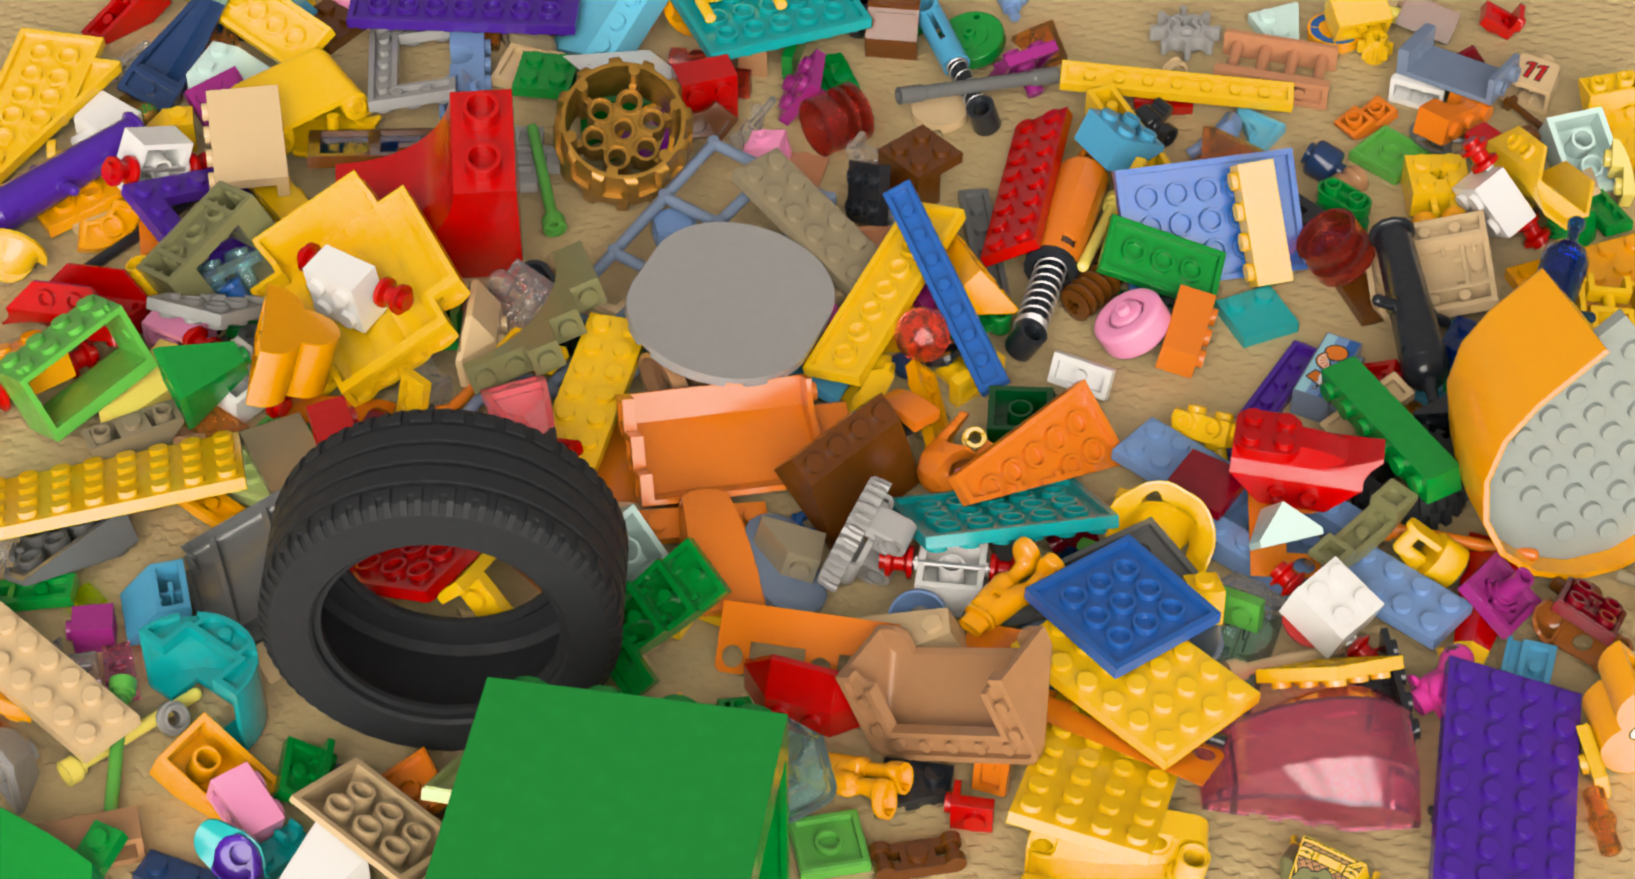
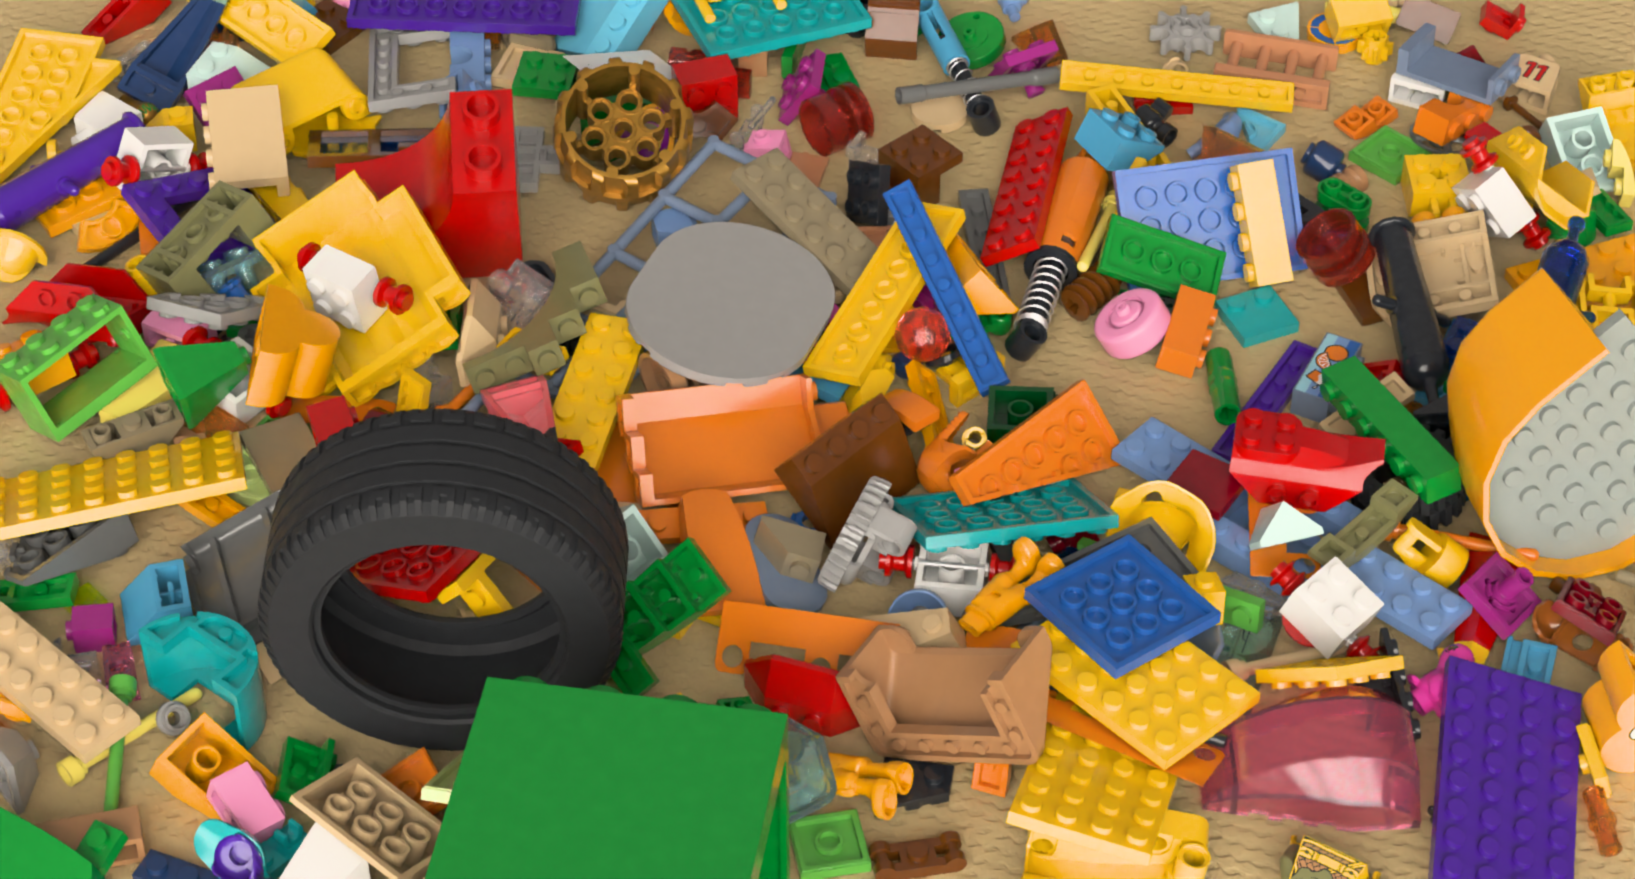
bright green piece [527,123,567,237] -> none
red bracket [944,779,995,833] -> none
white plate [1047,350,1116,401] -> none
yellow brick [1171,404,1236,460] -> none
none -> green axle [1205,347,1241,425]

